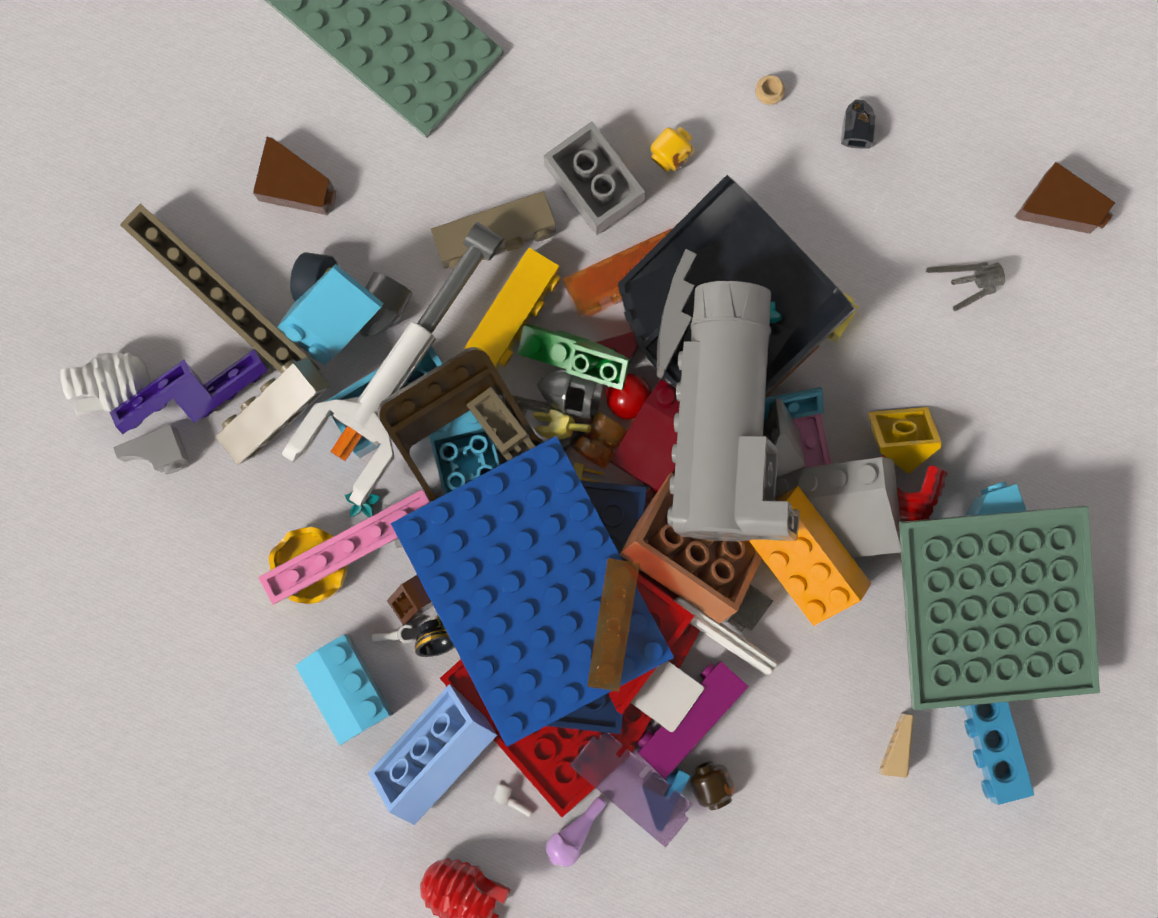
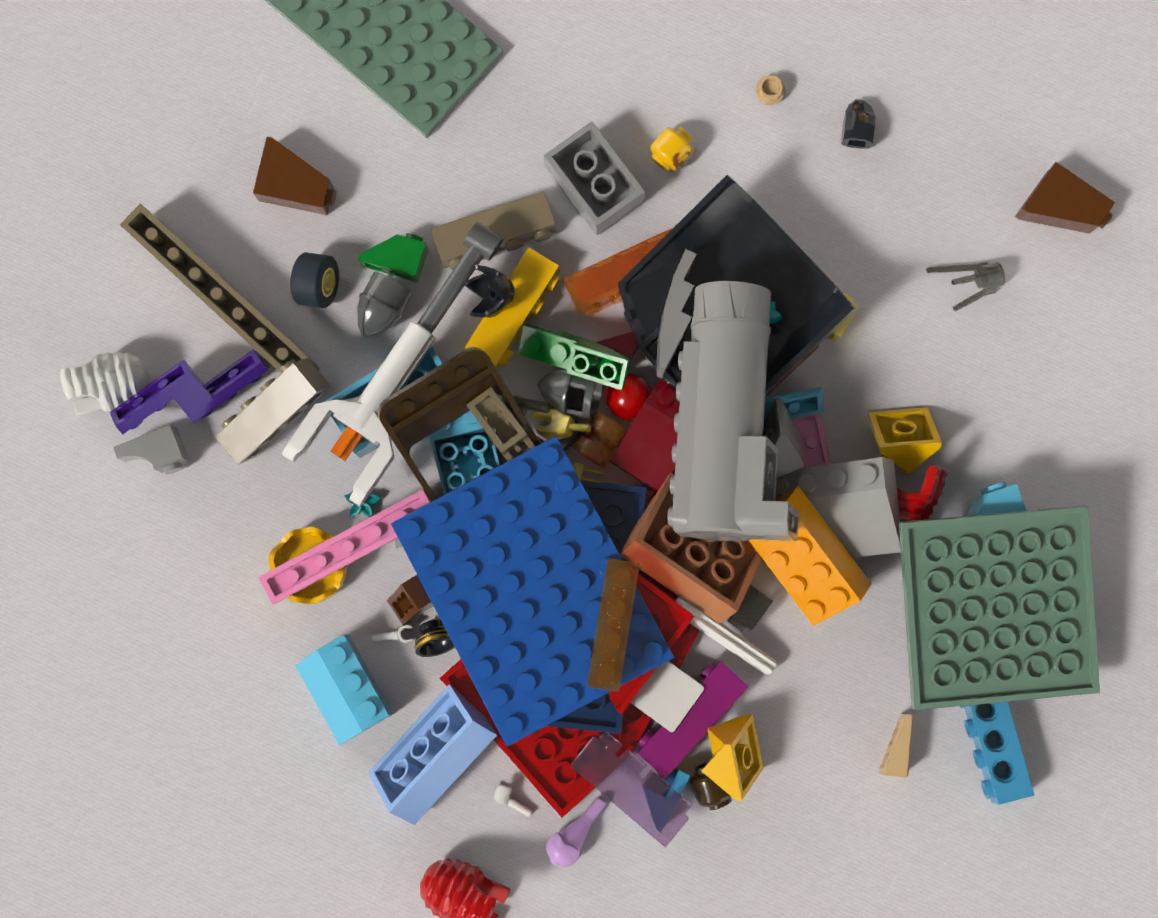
medium azure slope [277,264,384,365] -> none
none -> green slope [358,233,428,283]
none -> black piece [465,265,515,318]
none -> yellow slope [702,714,763,801]

